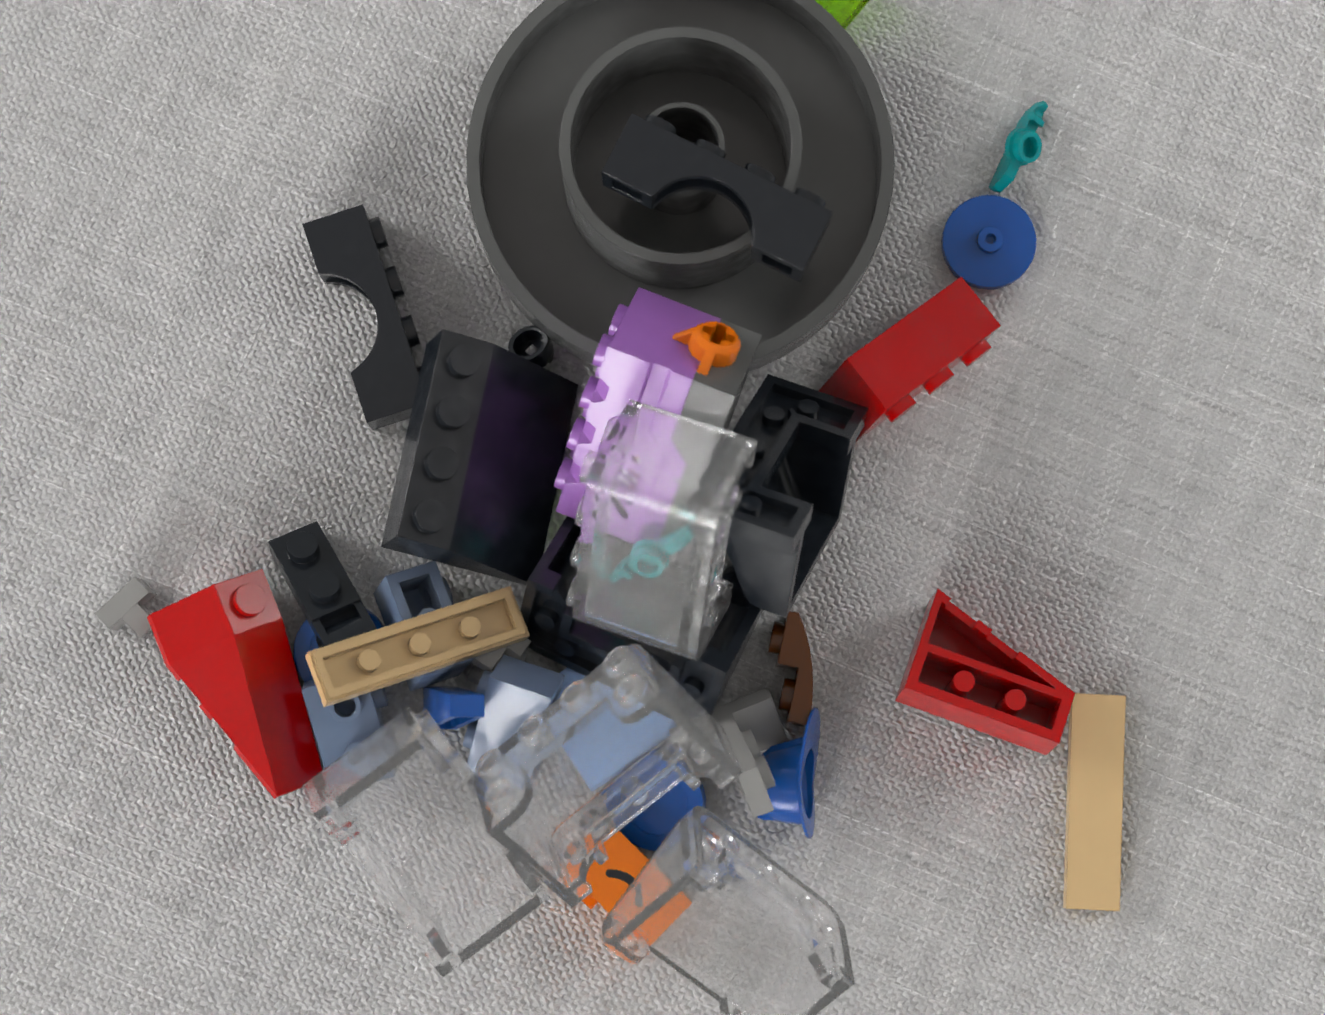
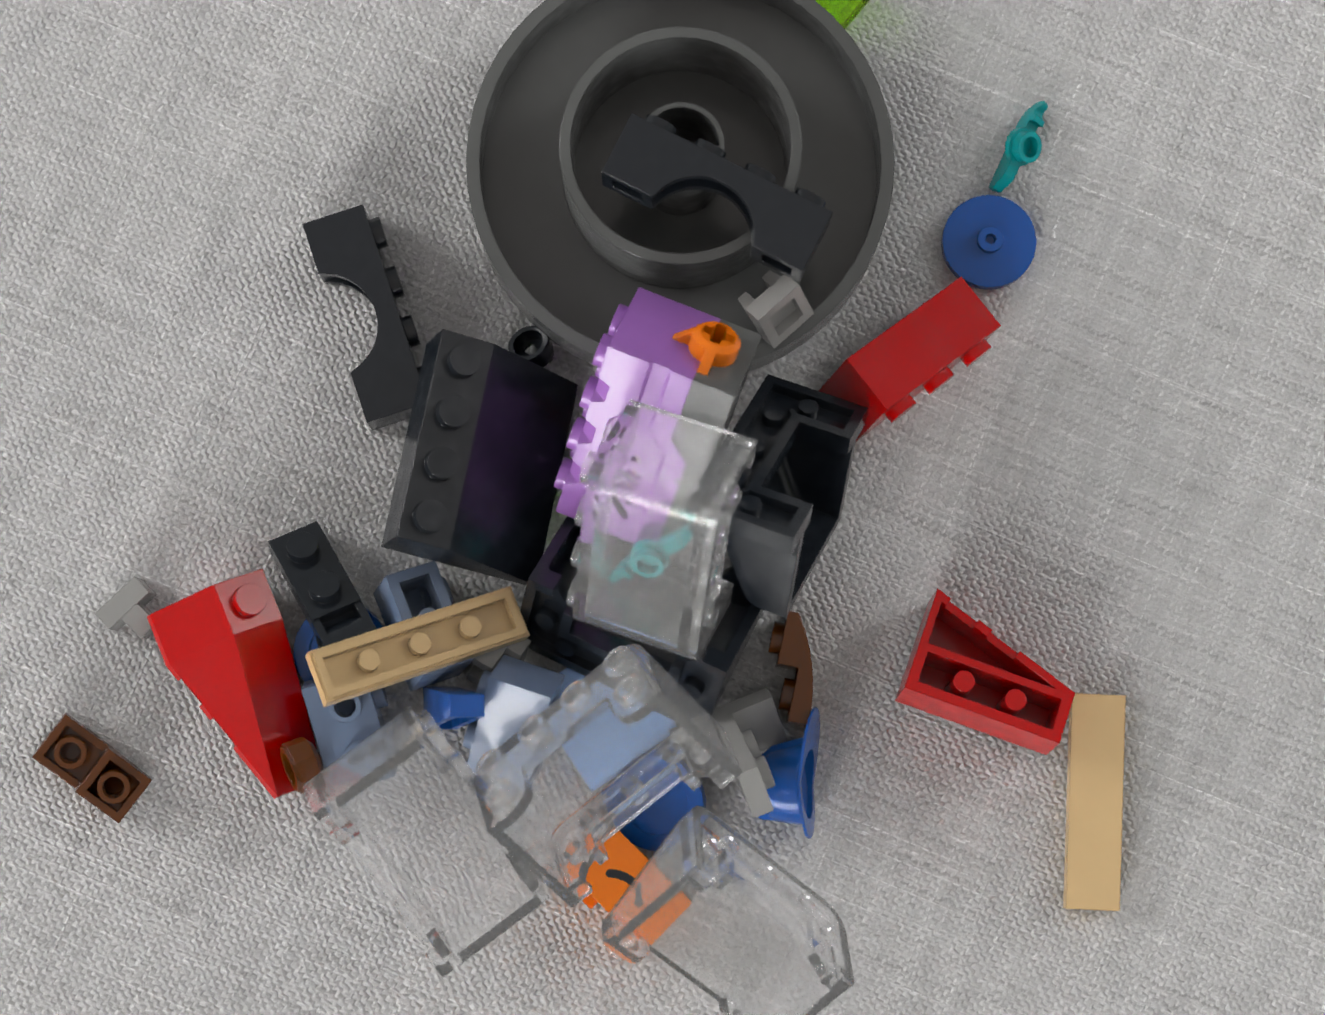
none -> reddish brown slope [32,713,152,823]
none -> reddish brown tile [280,737,324,794]
none -> light grey tile [738,271,814,349]

